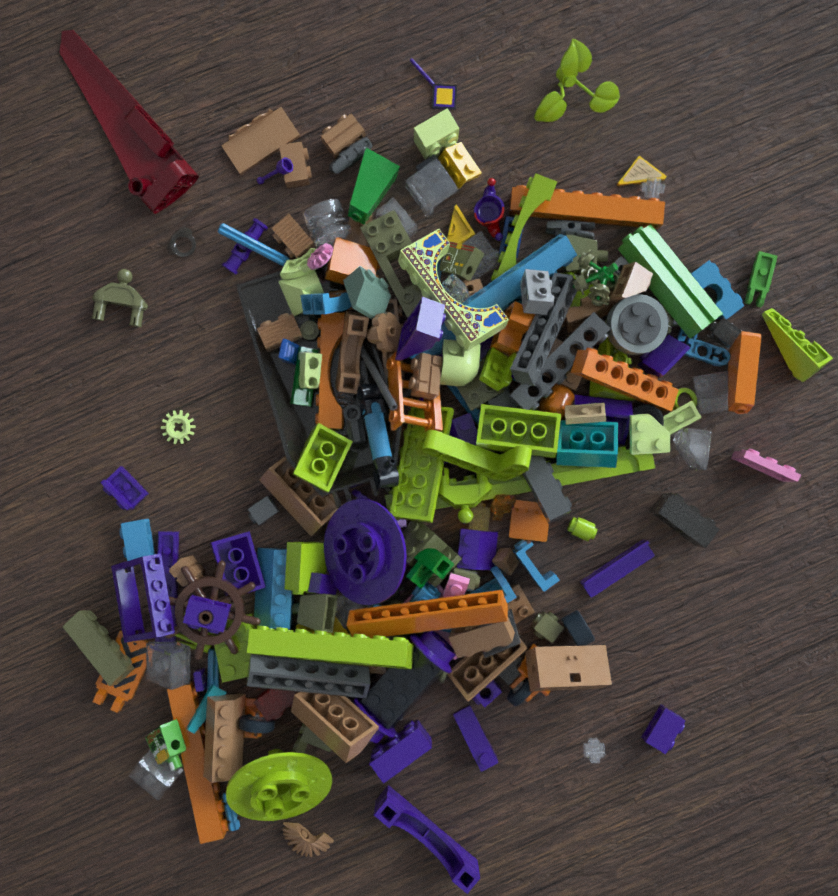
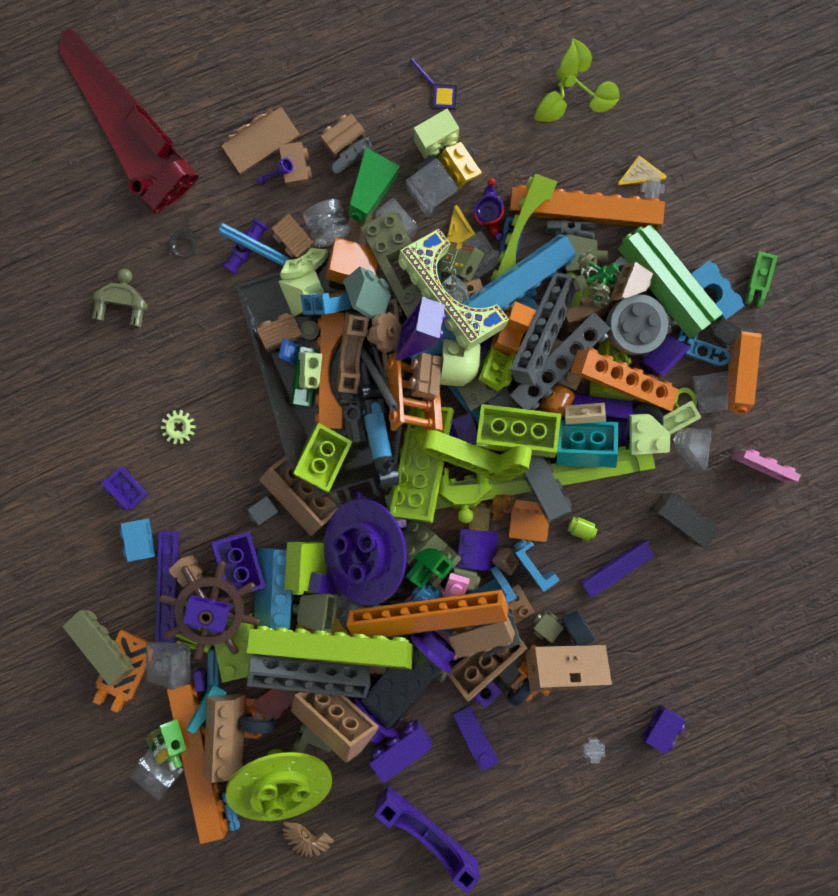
dark purple window [111,554,175,643] -> none
bright pink gear [307,243,333,270] -> none
light grey brick [520,269,554,315] -> none
lime wedge [762,308,833,382] -> none

